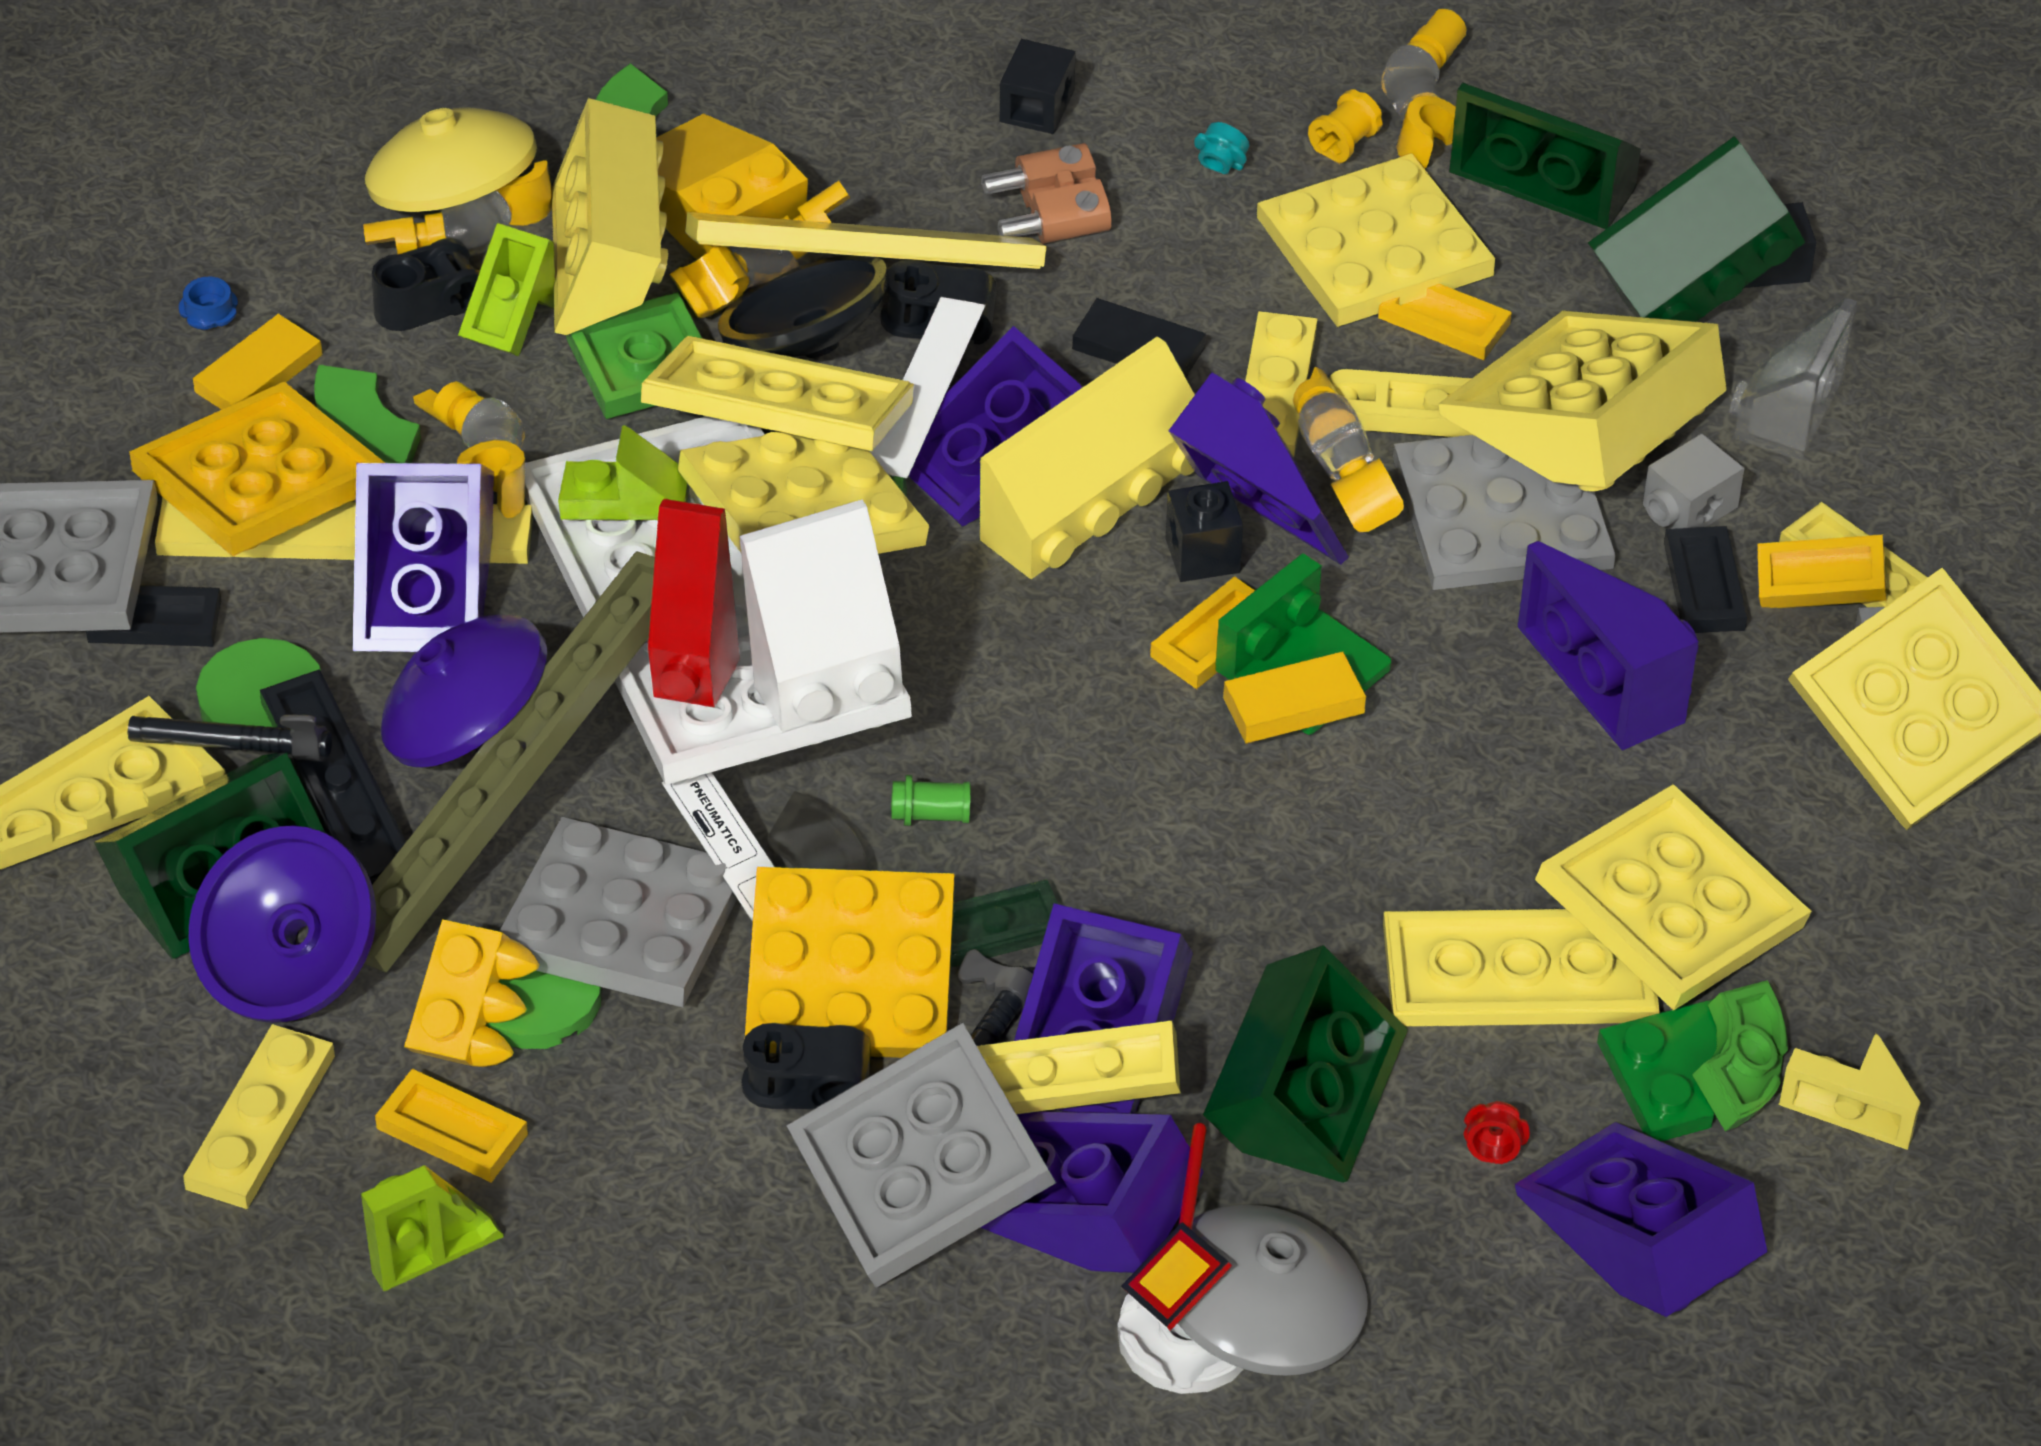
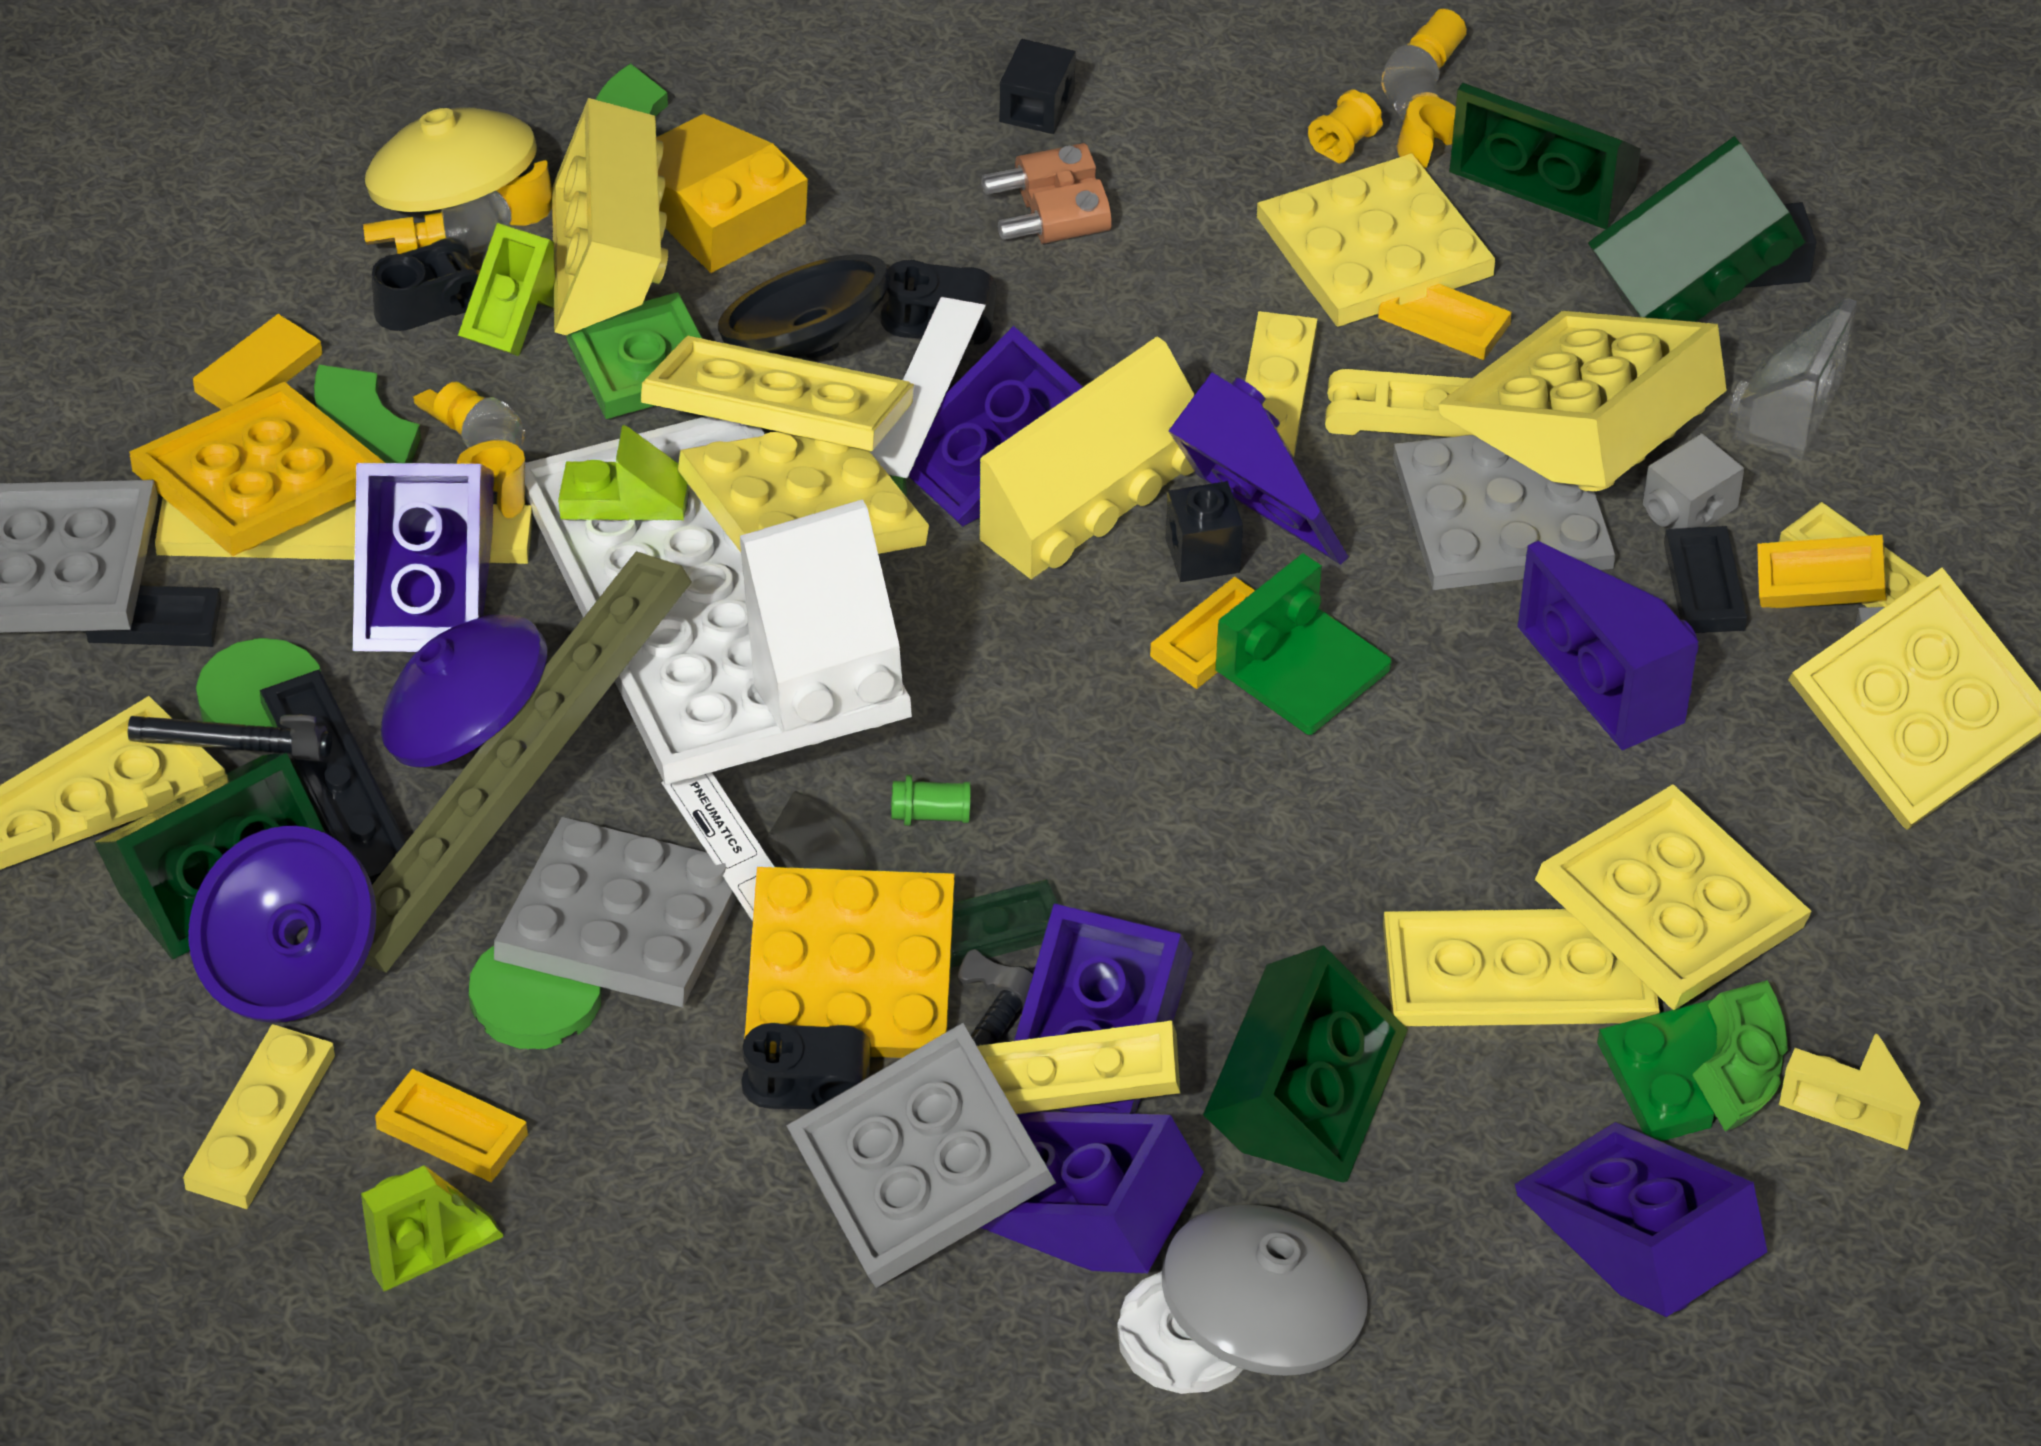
blue plate [179,277,238,330] -> none
yellow plate [404,919,540,1067] -> none
red slope [648,499,740,708] -> none
yellow piece [669,180,850,319] -> none
light yellow tile [685,212,1046,269] -> none
black tile [1072,298,1206,378] -> none
piece [1121,1123,1232,1331] -> none
teal plate [1194,122,1250,175] -> none
yellow tile [1223,651,1366,744] -> none
piece [1293,367,1404,532] -> none
red plate [1463,1101,1530,1164] -> none

